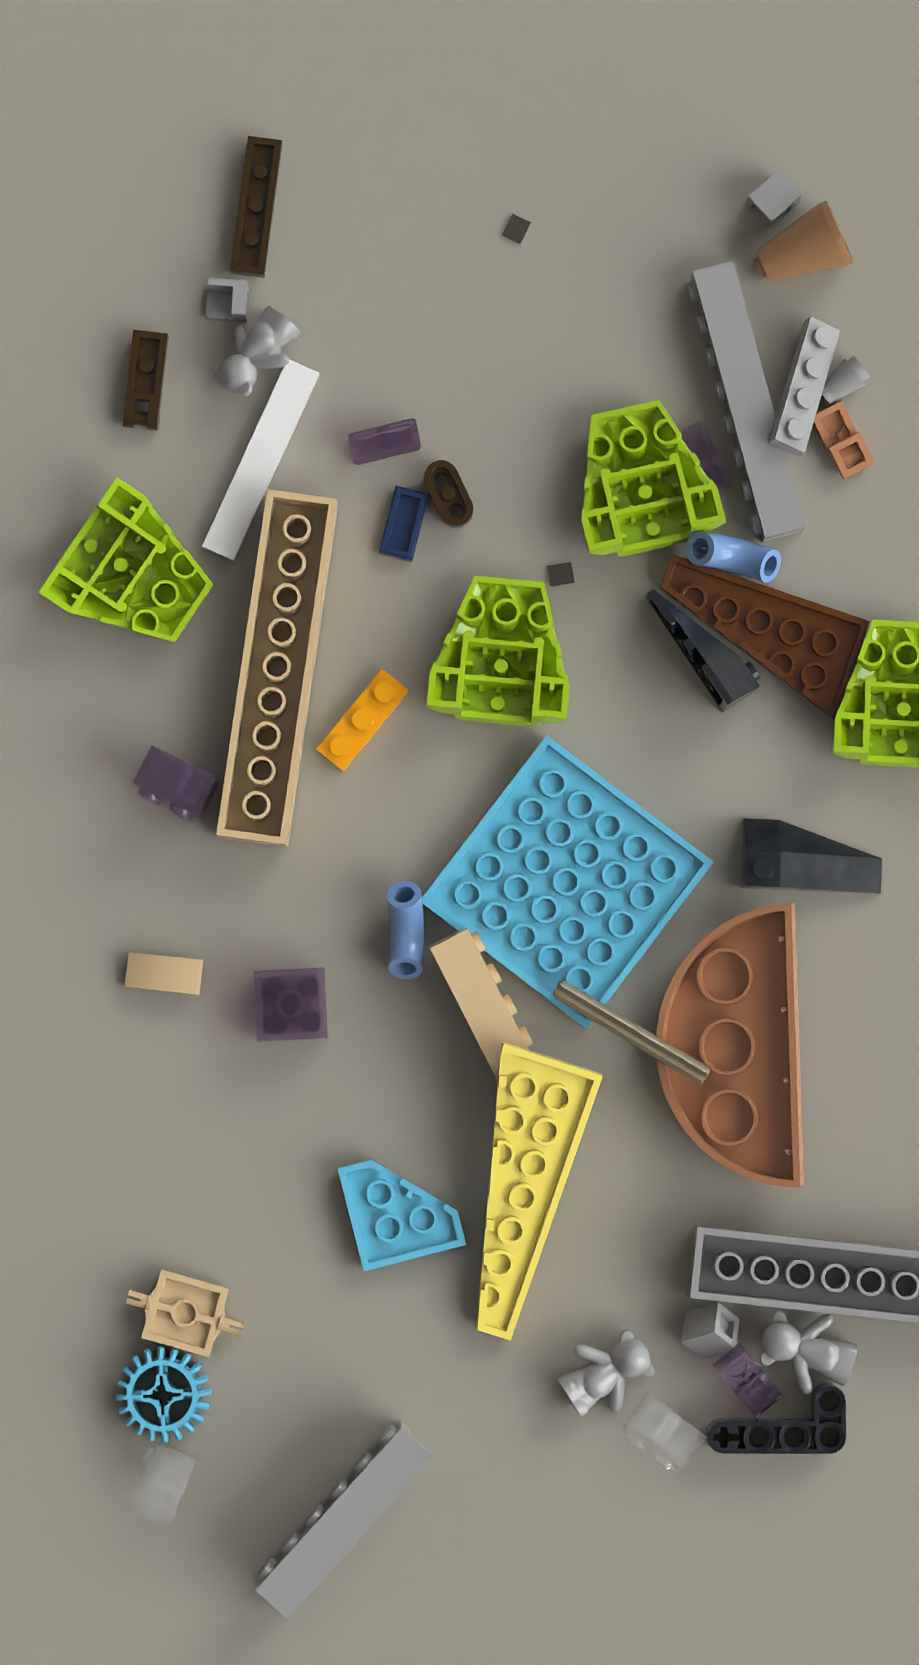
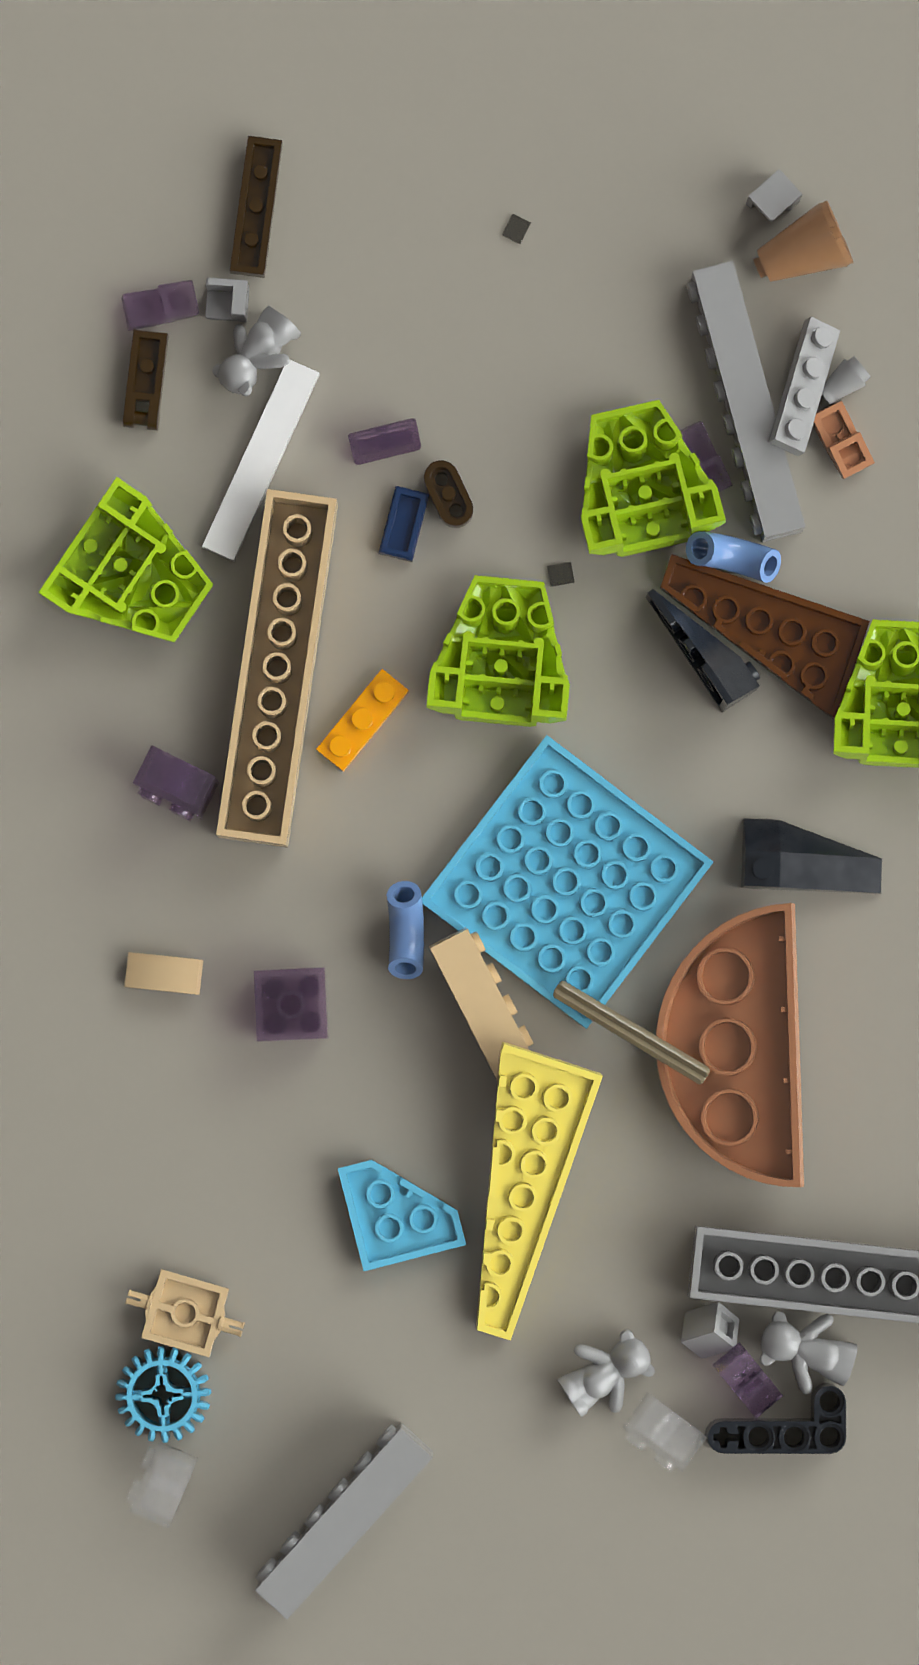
none -> clear purple slope [121,280,199,331]

